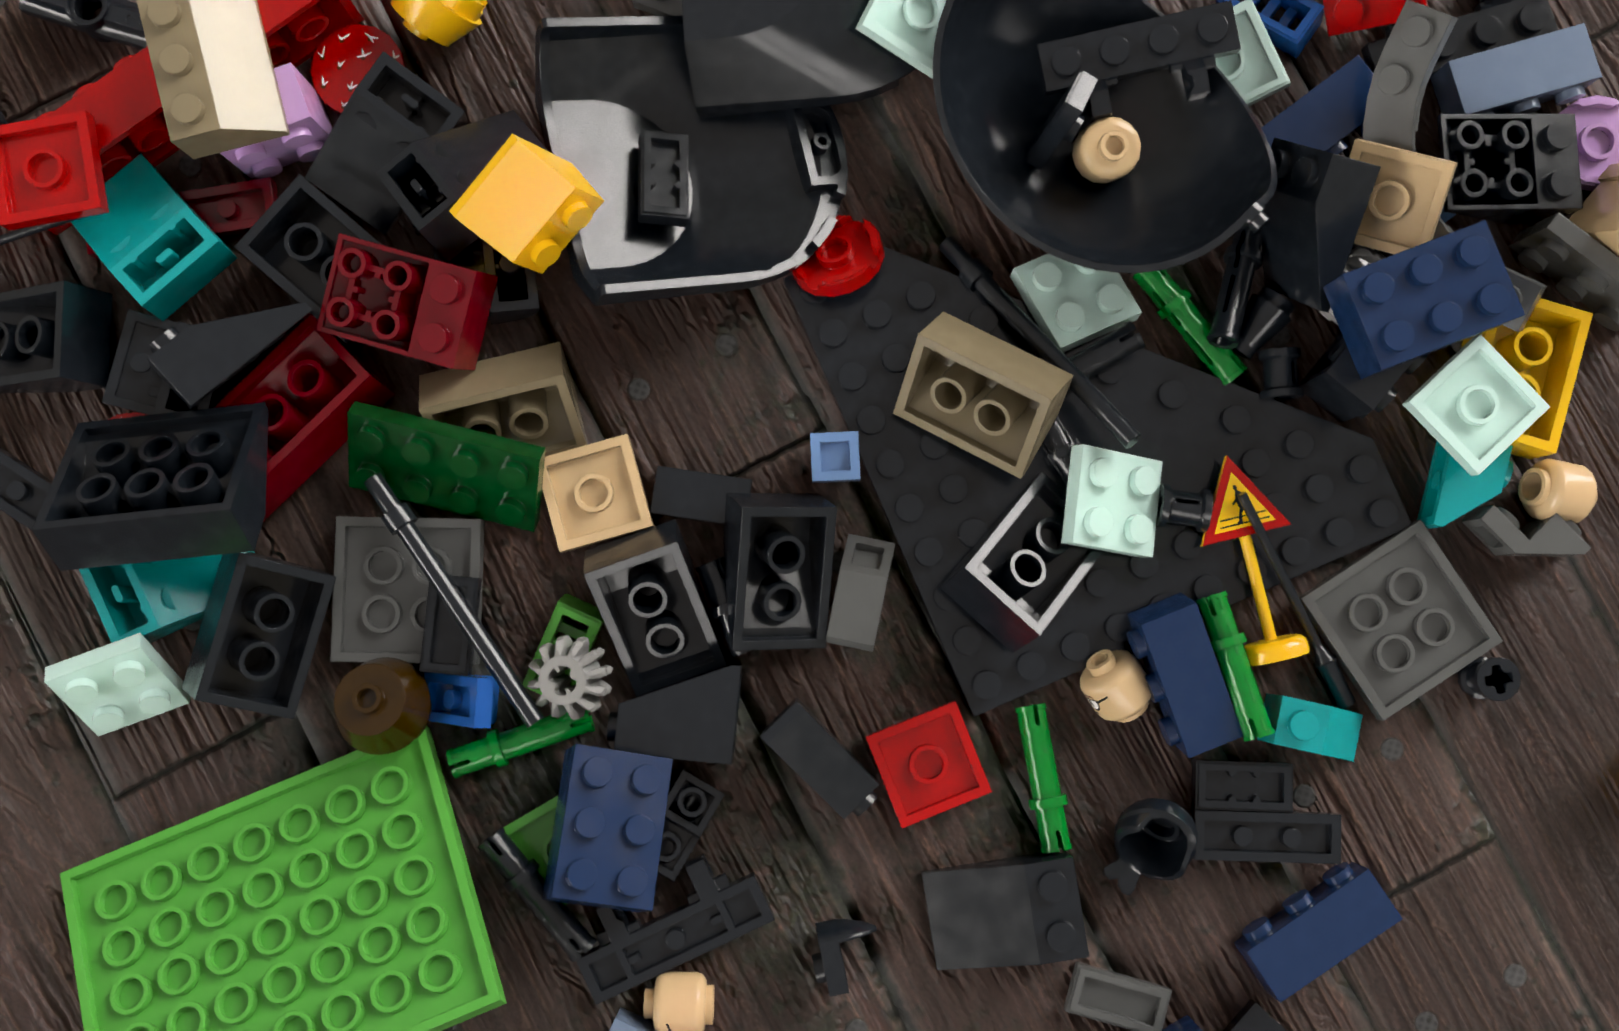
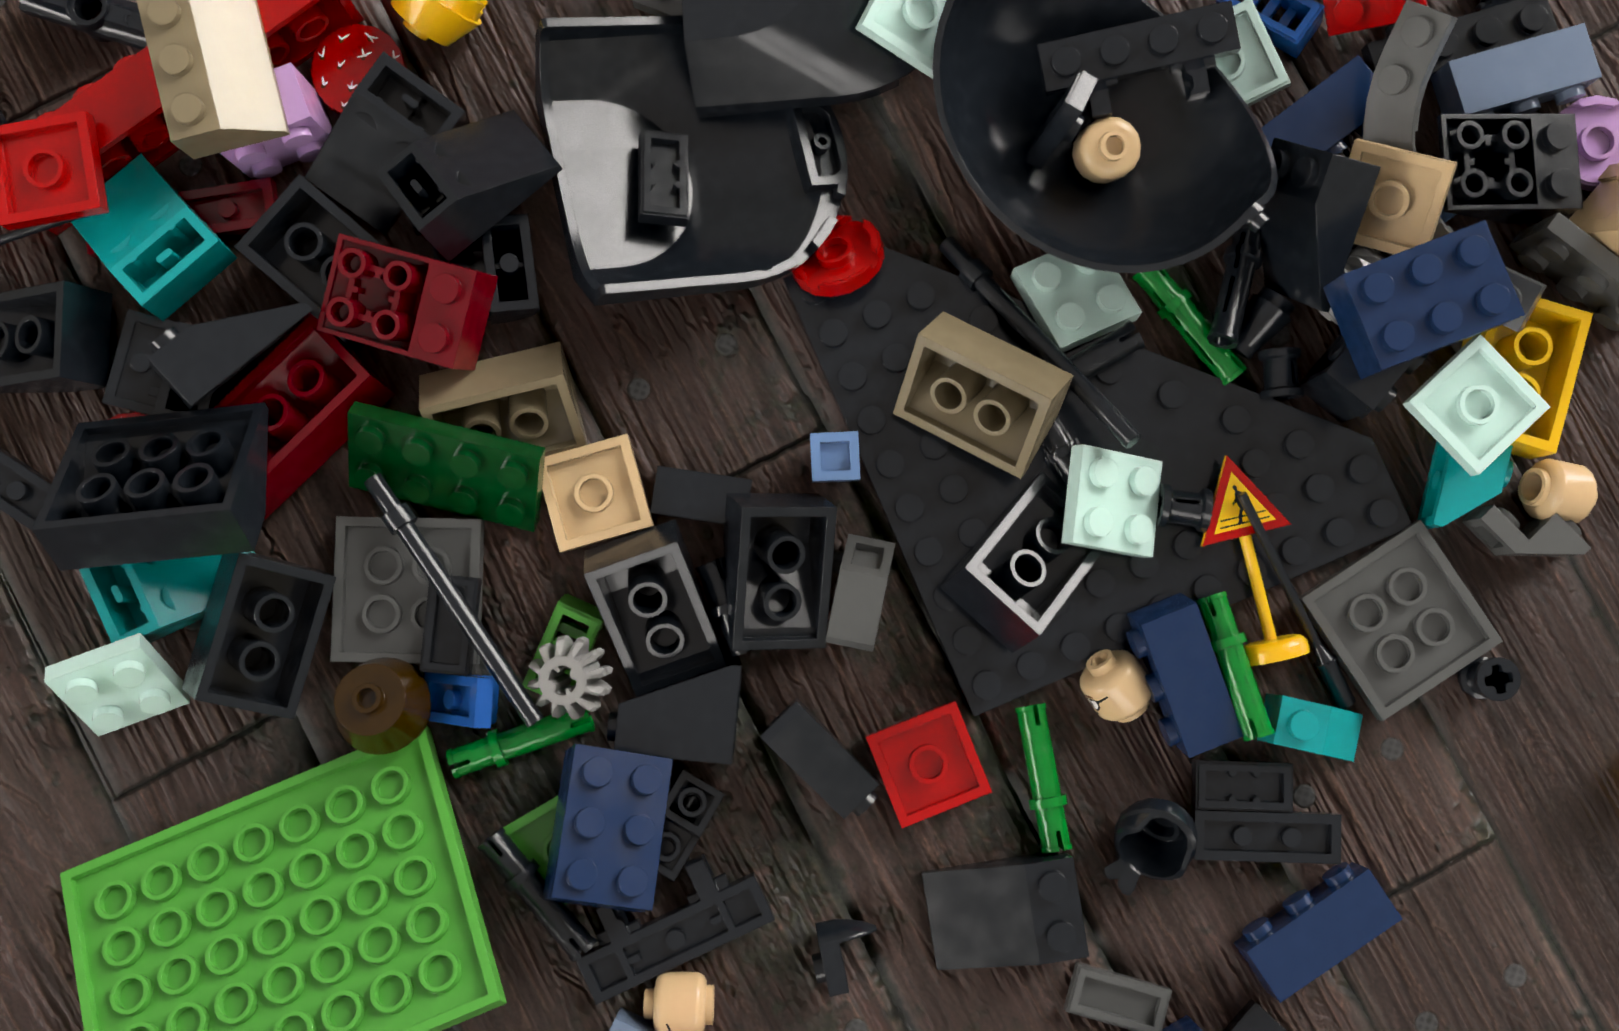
yellow slope [449,134,604,274] -> none

